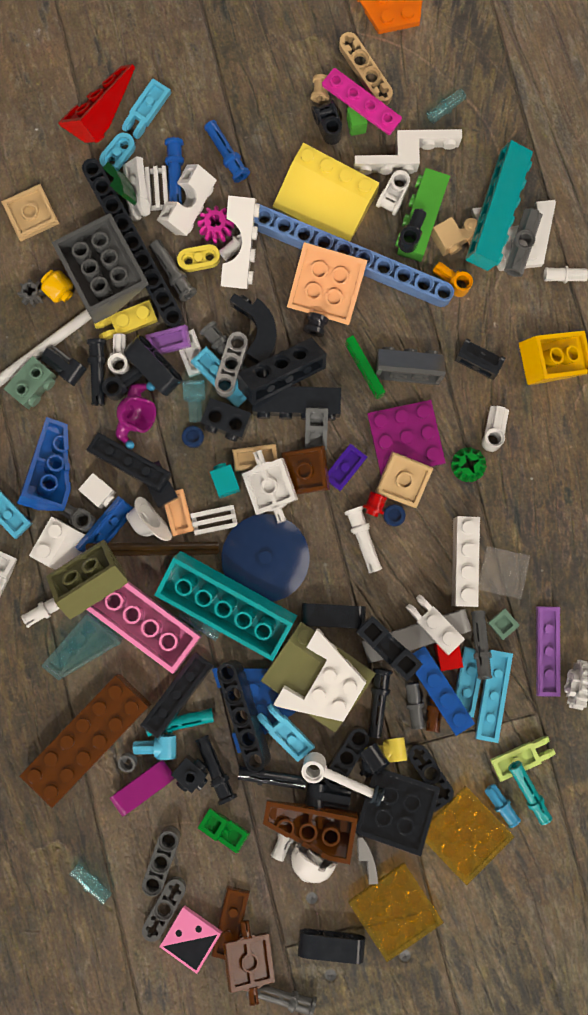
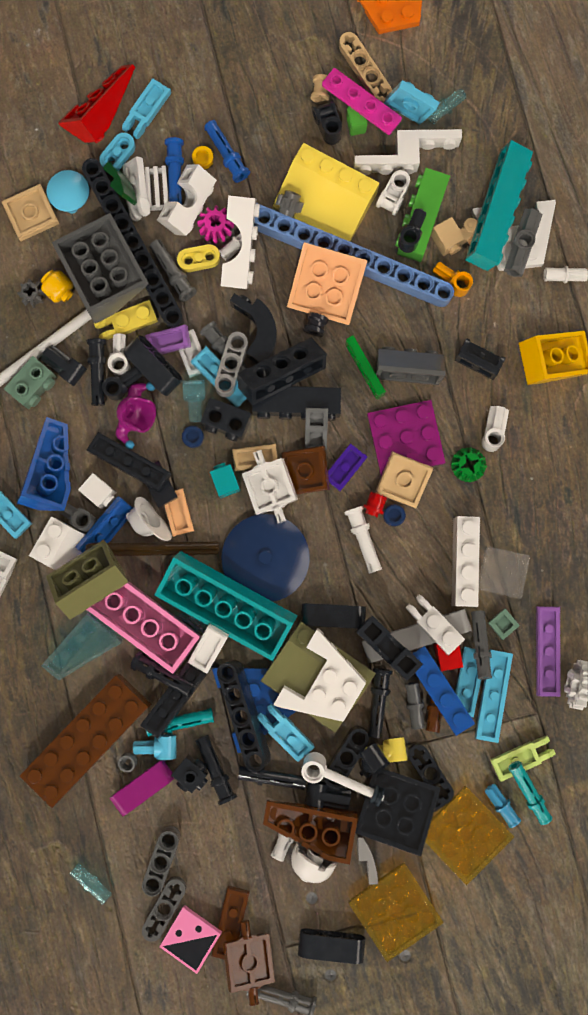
white pin [21,598,60,628] -> none
white tile [191,505,238,536] -> none
green slope [198,808,250,854] -> none
none -> medium azure dish [47,170,90,214]
none -> black pin [130,652,196,698]
none -> white tile [188,624,229,674]
none -> yellow tile [192,146,214,169]
none -> dark grey gear [275,190,304,217]
none -> medium azure plate [384,80,440,125]

